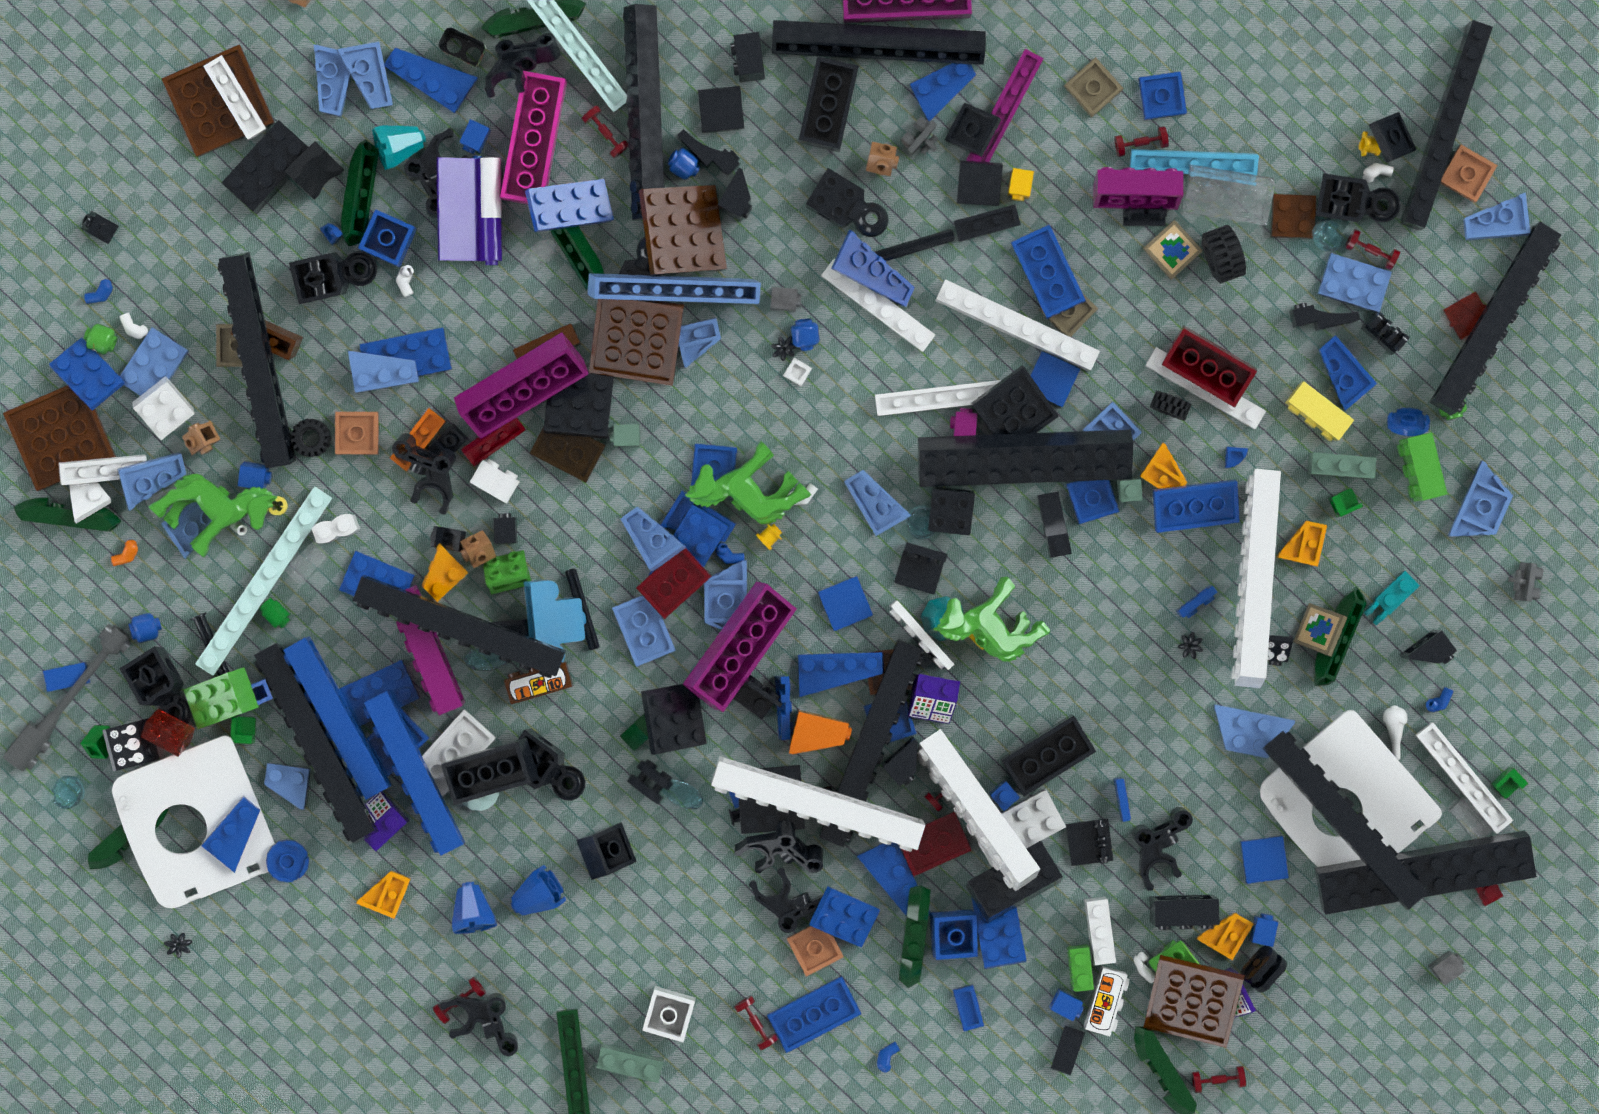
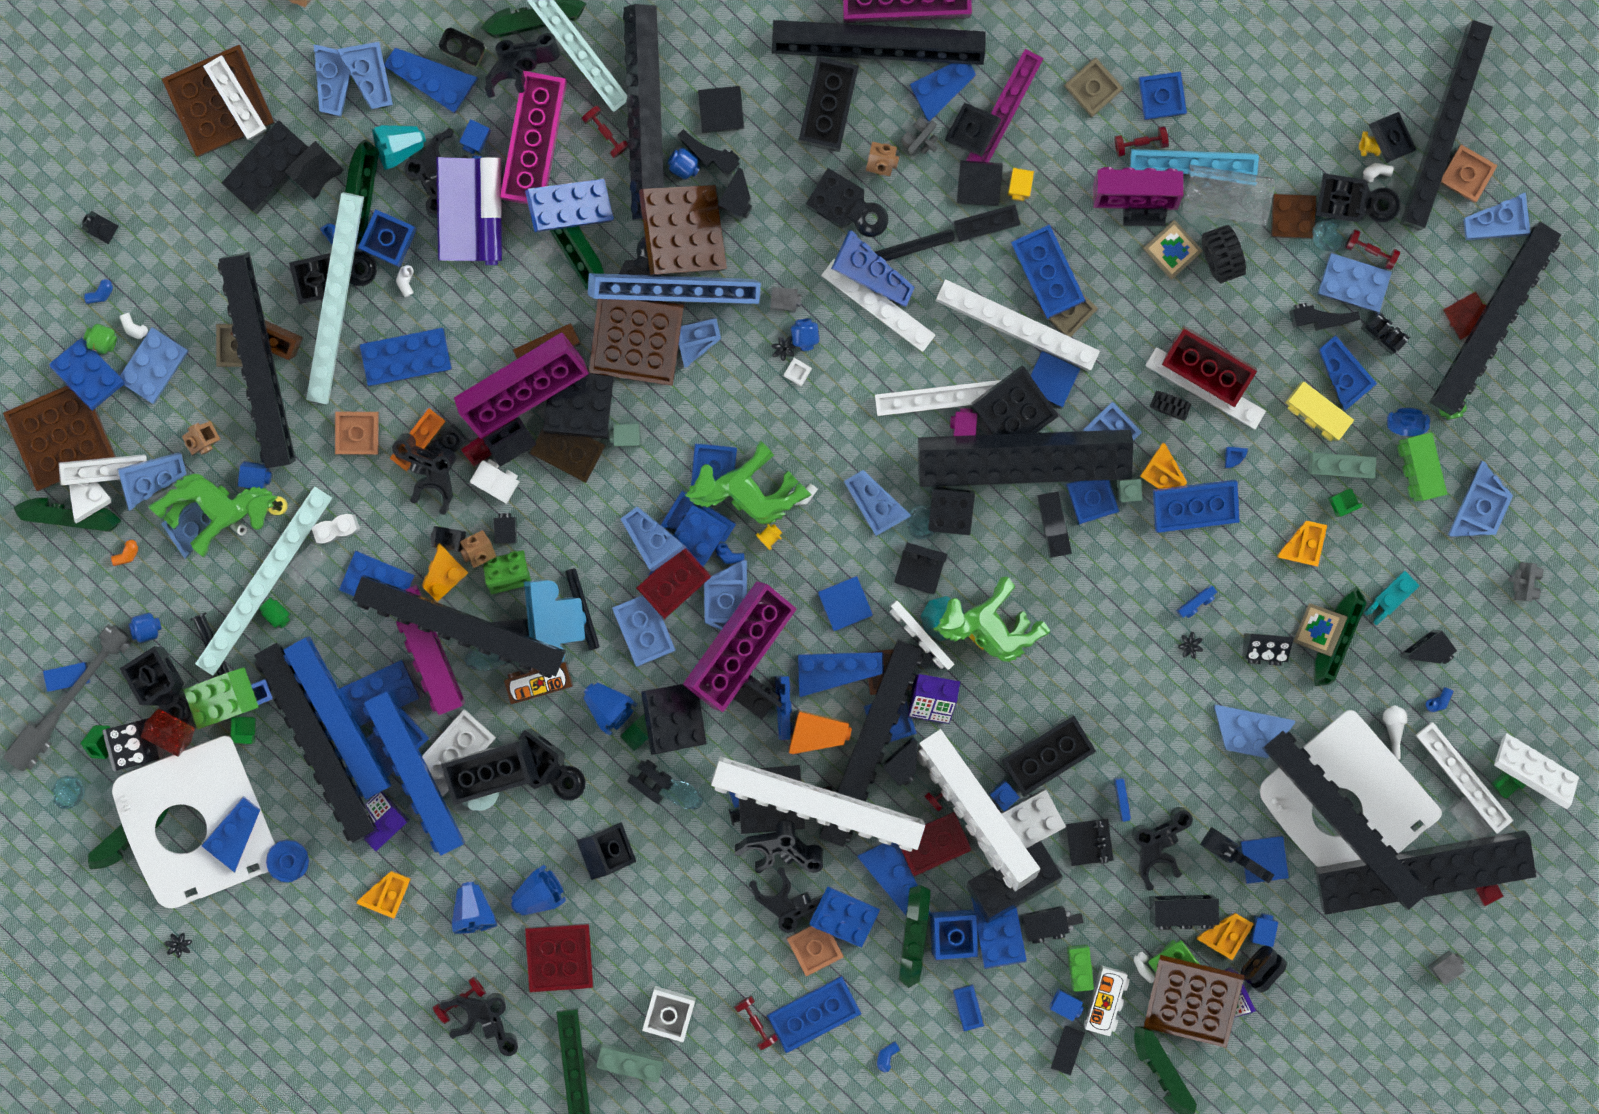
white brick [132,376,195,440] -> none
medium blue wing [264,763,311,810] -> none
black tyre [291,419,331,457] -> none
medium blue wing [348,351,419,393] -> none
black brick [730,32,765,83] -> none
white brick [1084,896,1116,965] -> none
dark red wheel [1192,1066,1246,1093] -> none
white brick [1231,469,1281,688] -> none
none -> light aqua plate [306,192,364,404]
none -> black brick [482,417,536,467]
none -> dark red plate [525,923,594,992]
none -> blue cone [583,682,638,736]
none -> black hinge [1021,906,1084,944]
none -> black piece [1200,827,1274,883]
none -> white plate [1494,733,1579,809]

